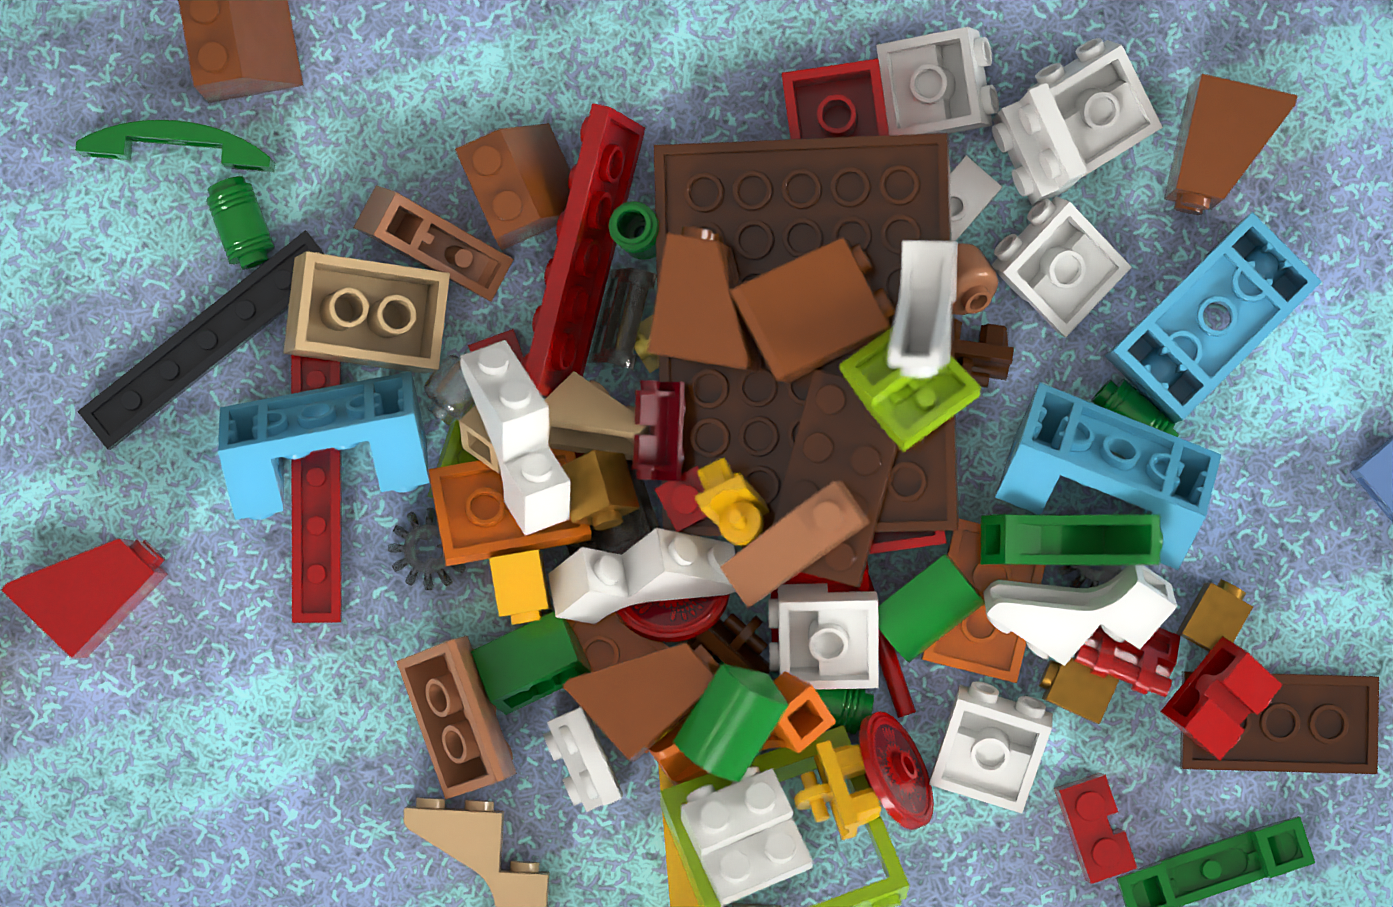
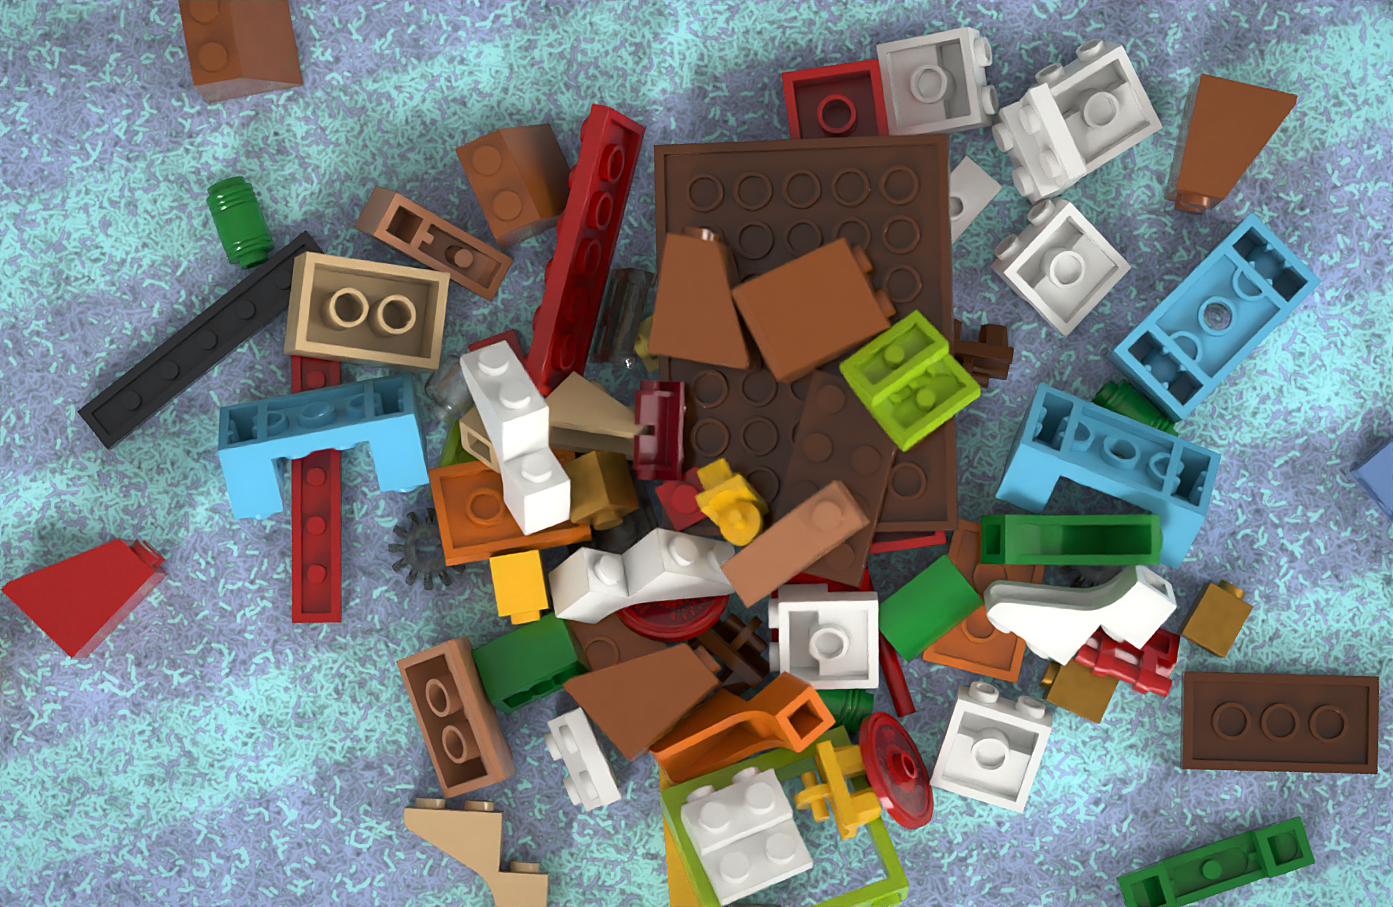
green slope [75,120,275,172] -> none
green head [609,201,659,260] -> none
green brick [673,664,789,782] -> none
white arch [889,240,957,377] -> none
nougat head [953,243,999,315] -> none
red brick [1054,773,1137,884] -> none
red brick [1160,636,1283,760] -> none

